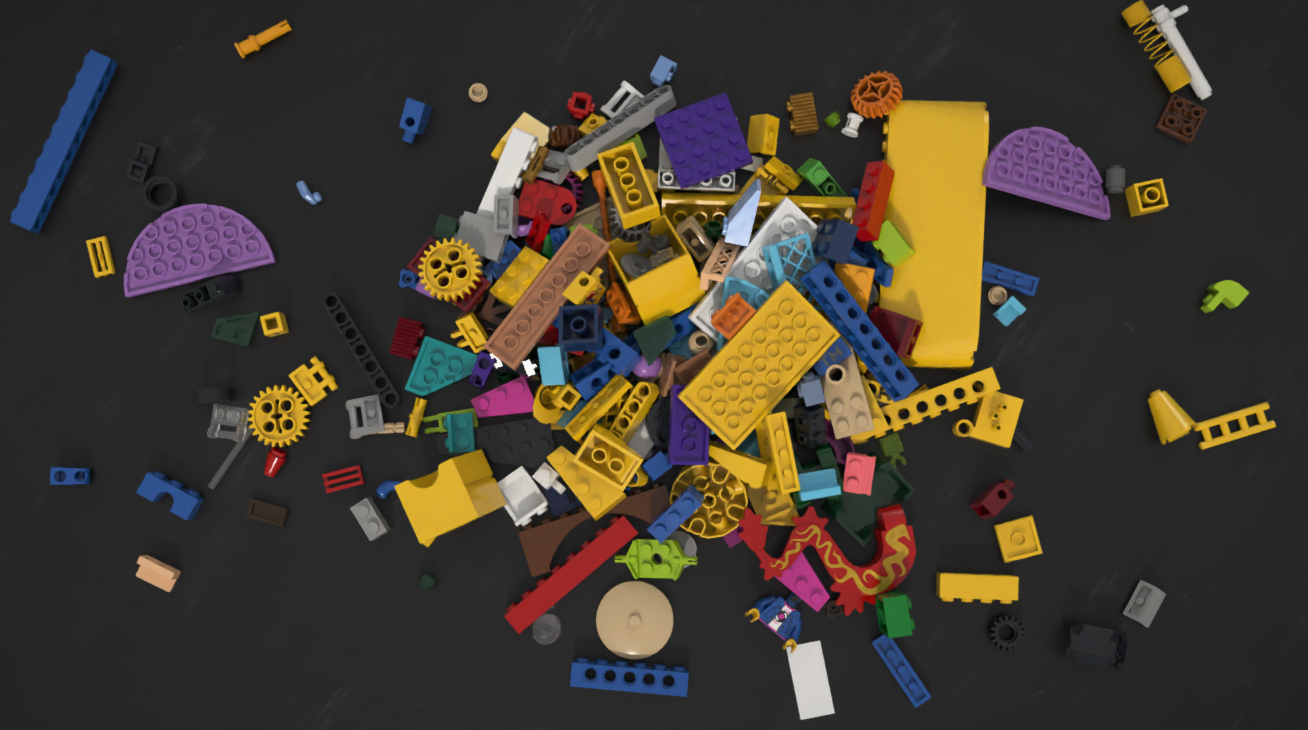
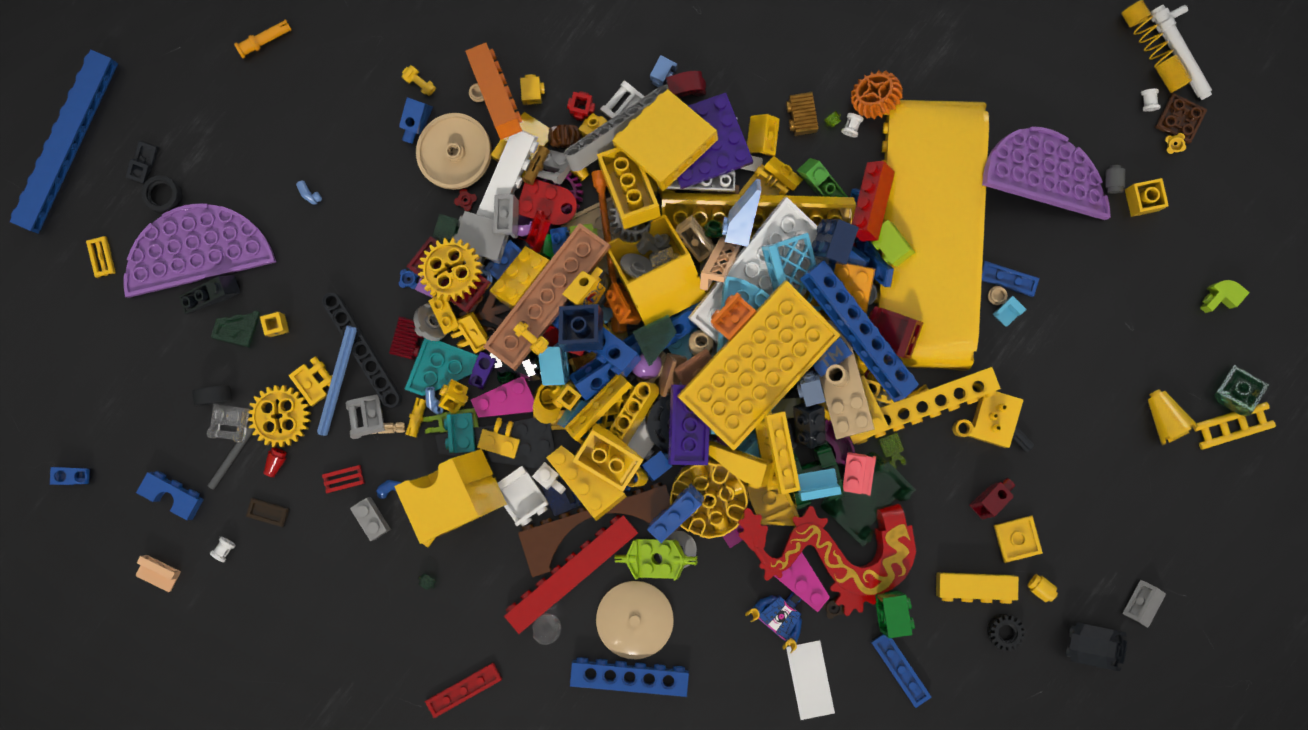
none -> white bush [210,537,236,562]
none -> medium blue axle [317,326,357,436]
none -> yellow bar [401,65,436,96]
none -> light grey plate [413,303,448,341]
none -> tan dish [416,113,492,190]
none -> medium blue arm [425,387,444,415]
none -> red tile [425,662,502,718]
none -> yellow hinge [428,296,460,335]
none -> yellow brick [438,379,468,414]
none -> red plate [454,189,477,211]
none -> orange brick [465,43,523,140]
none -> yellow hinge [477,418,520,459]
none -> yellow bar [513,321,549,355]
none -> yellow brick [520,74,545,105]
none -> yellow panel [612,89,718,191]
none -> dark red brick [666,71,706,98]
none -> yellow brick [1027,574,1058,603]
none -> white bush [1141,89,1161,112]
none -> yellow plate [1165,133,1186,154]
none -> clear green slope [1214,364,1270,416]

